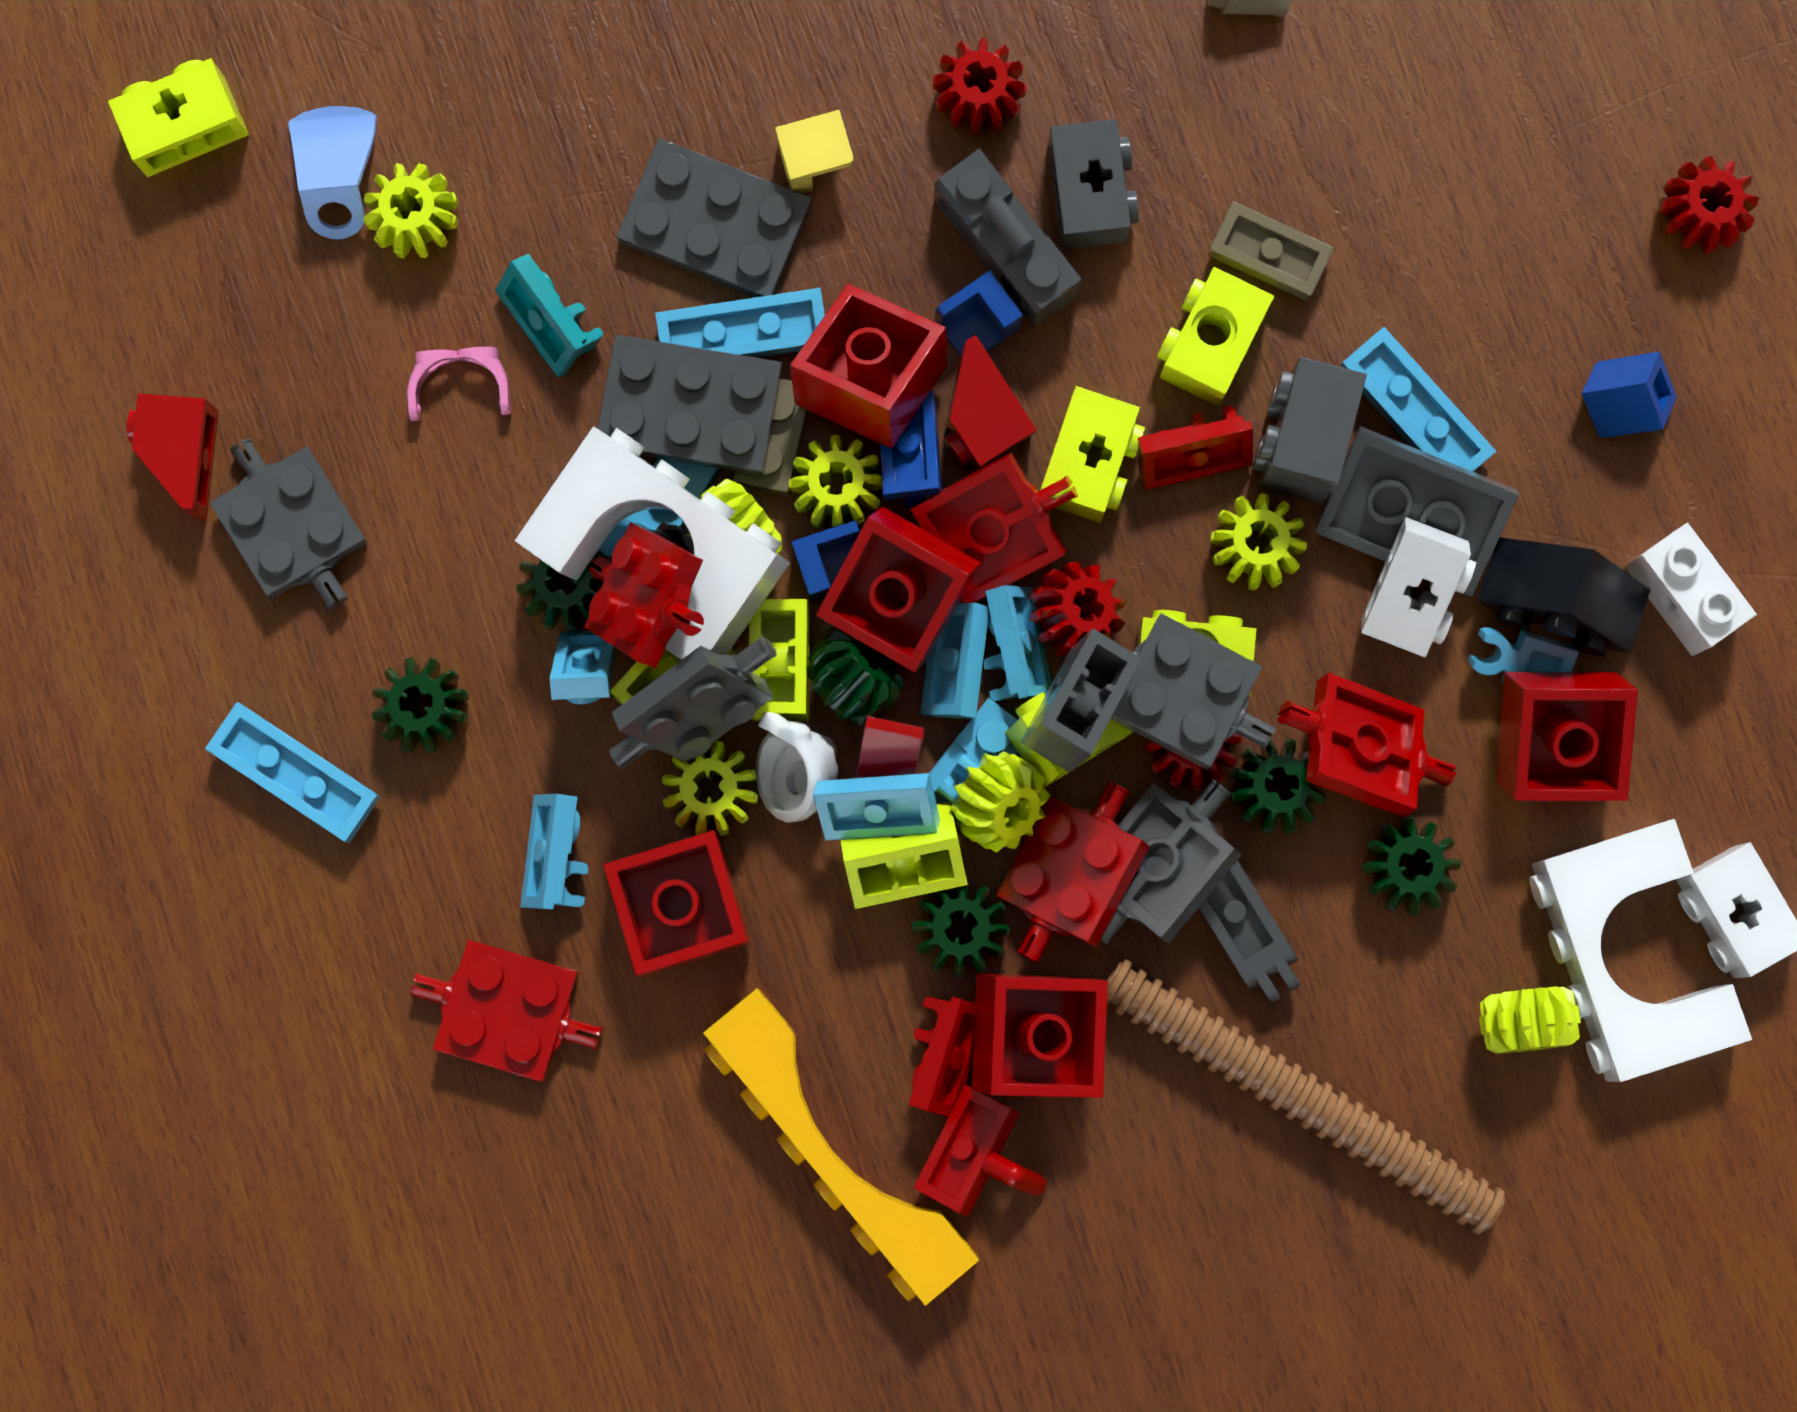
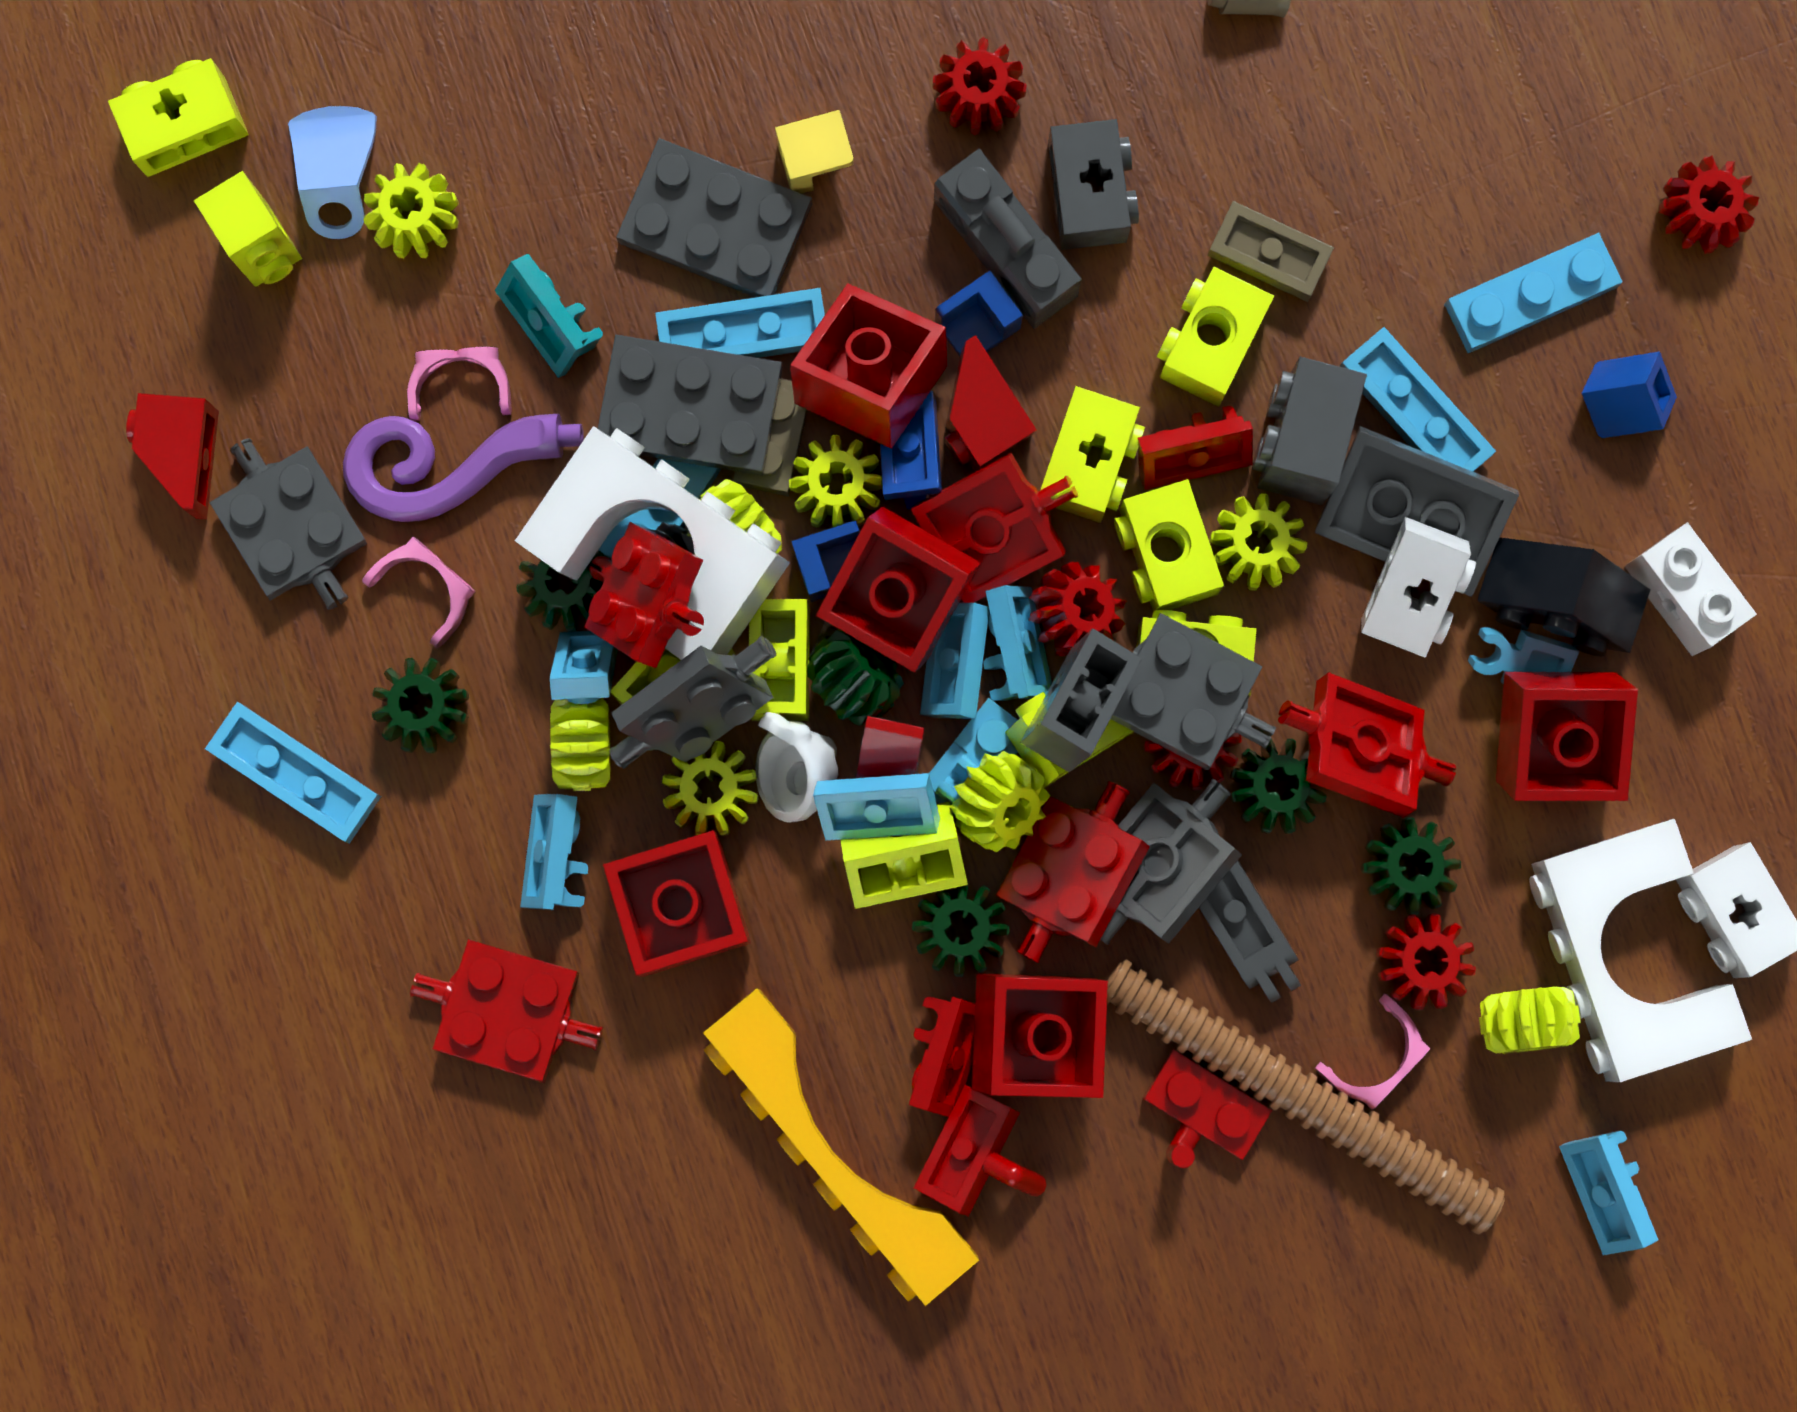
none -> neon yellow brick [194,171,303,287]
none -> medium lavender plant [343,414,584,522]
none -> bright pink cap [362,537,475,649]
none -> neon yellow gear [550,698,611,791]
none -> neon yellow brick [1114,479,1224,611]
none -> red plate [1142,1050,1272,1168]
none -> bright pink cap [1314,994,1431,1110]
none -> red gear [1376,913,1476,1010]
none -> medium azure plate [1444,233,1623,353]
none -> medium azure plate [1559,1131,1658,1255]

